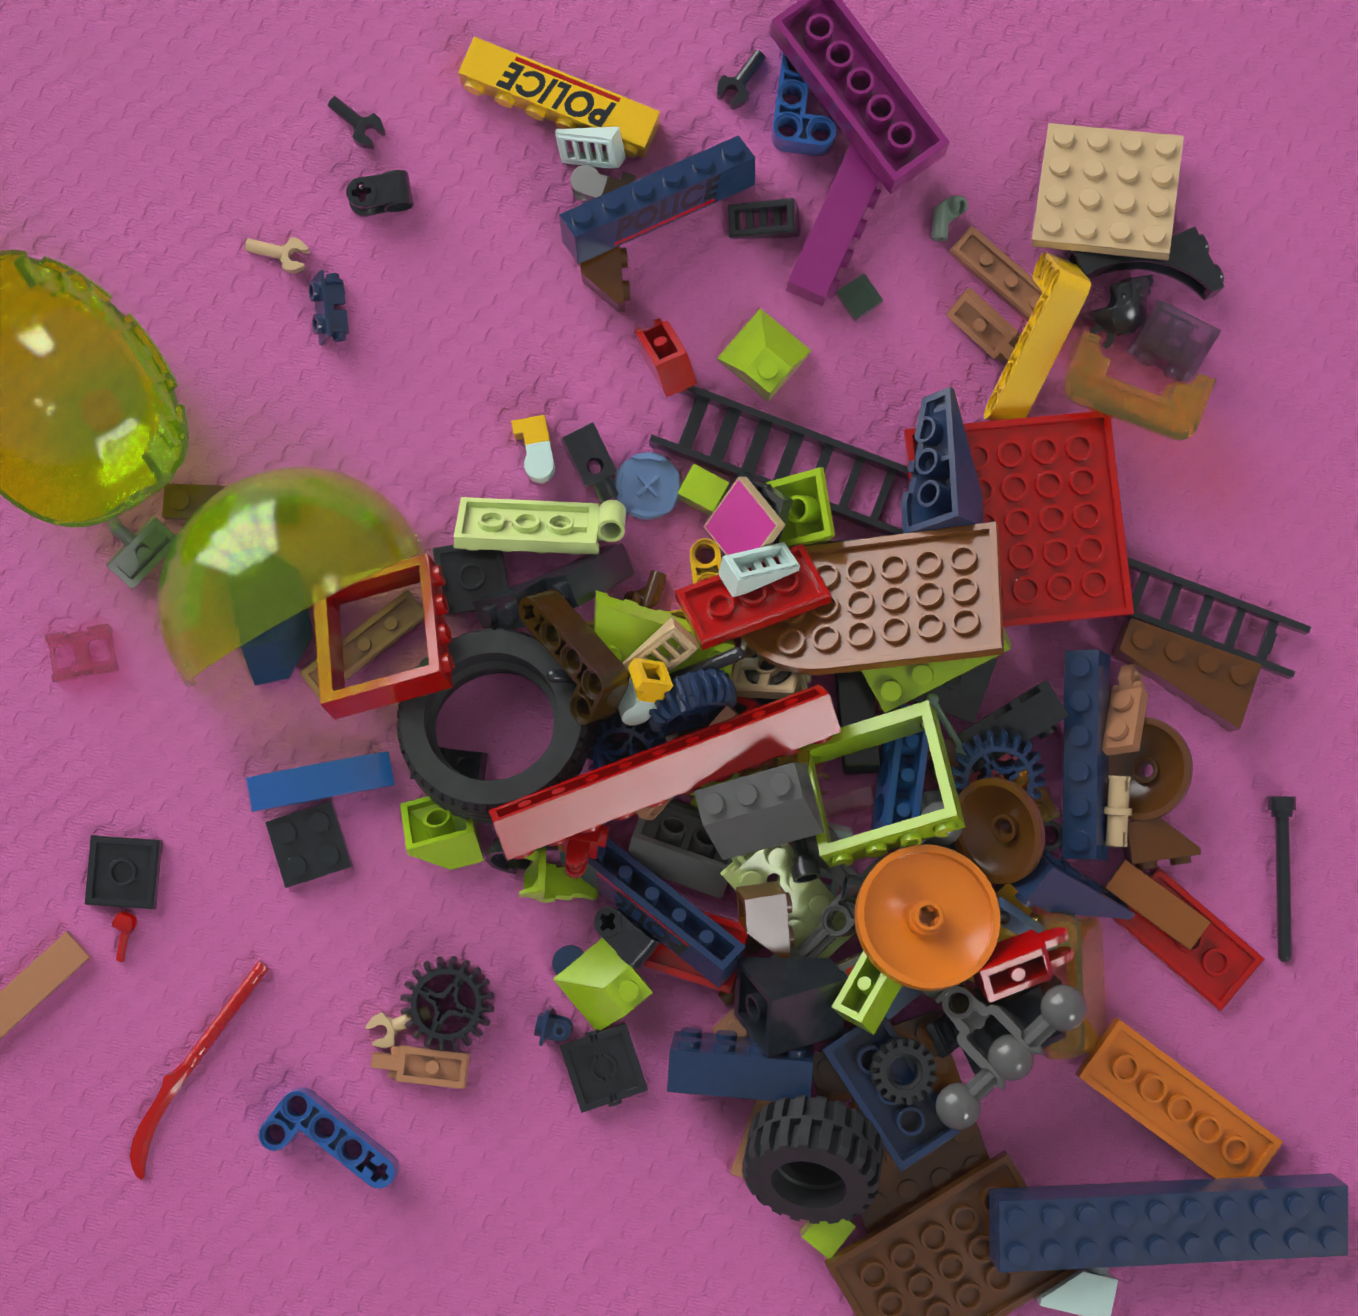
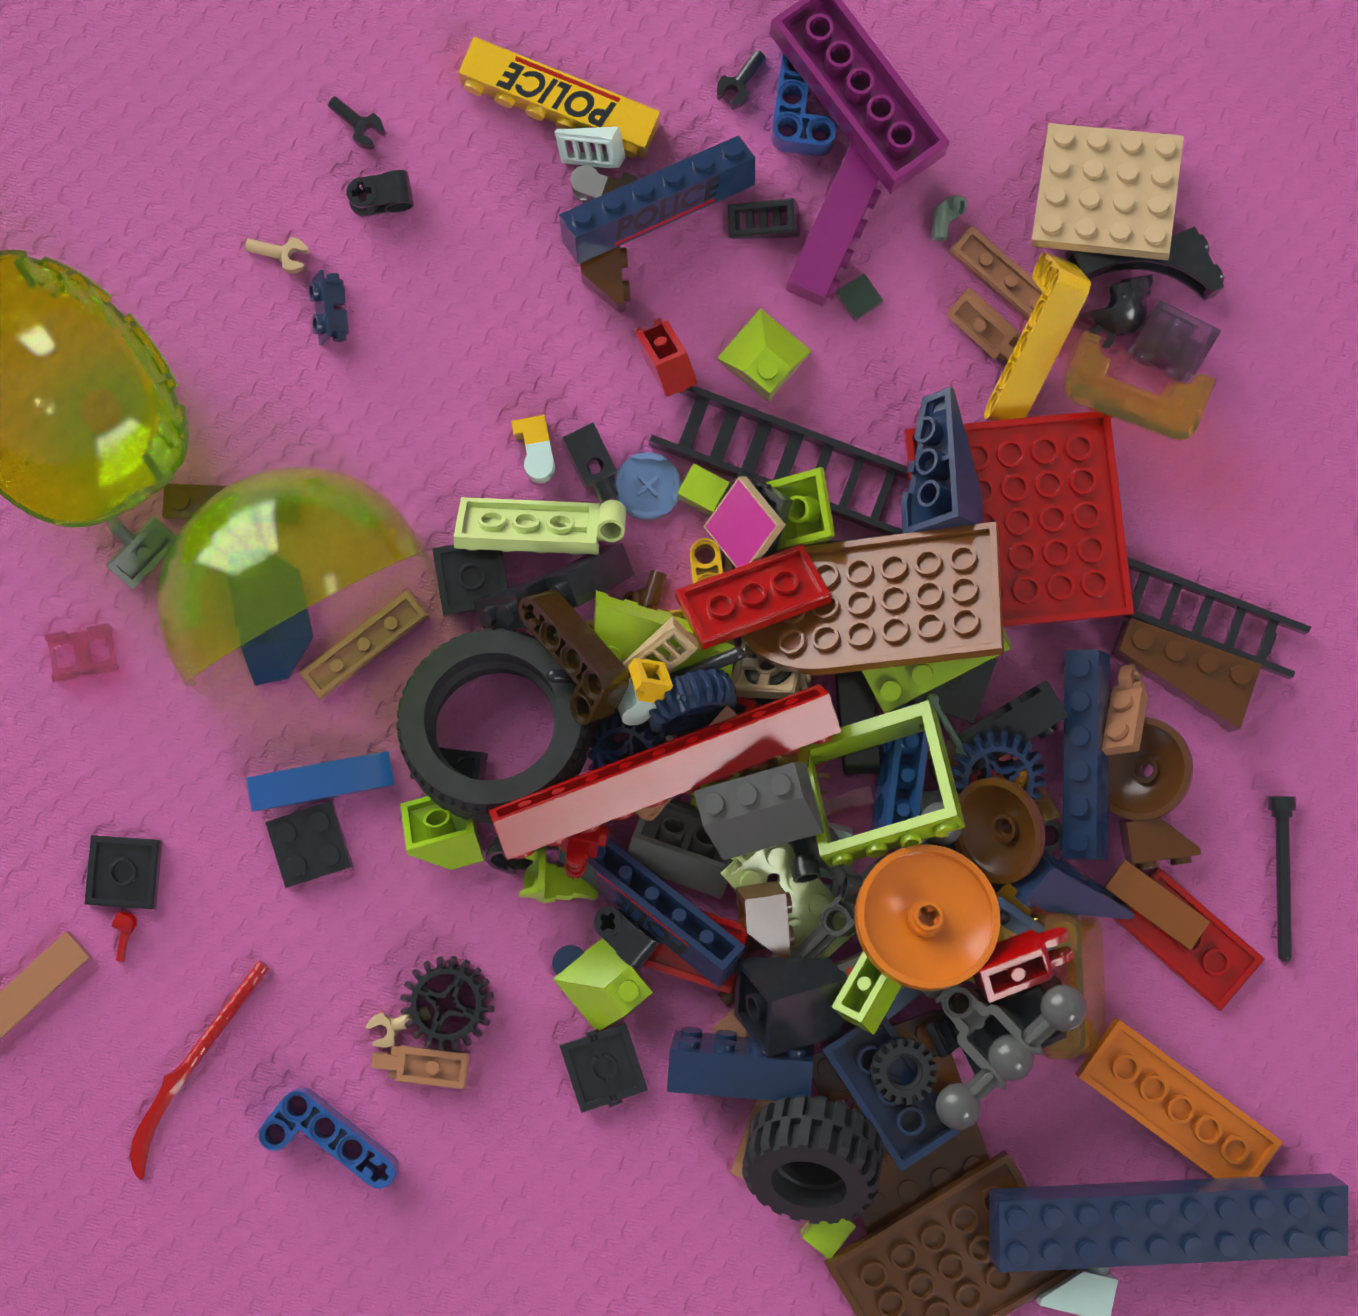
red window [312,554,455,720] -> none
dark blue hinge [534,1006,573,1046] -> none
light aqua slope [719,542,800,597] -> none
tan pin [1104,775,1132,847] -> none

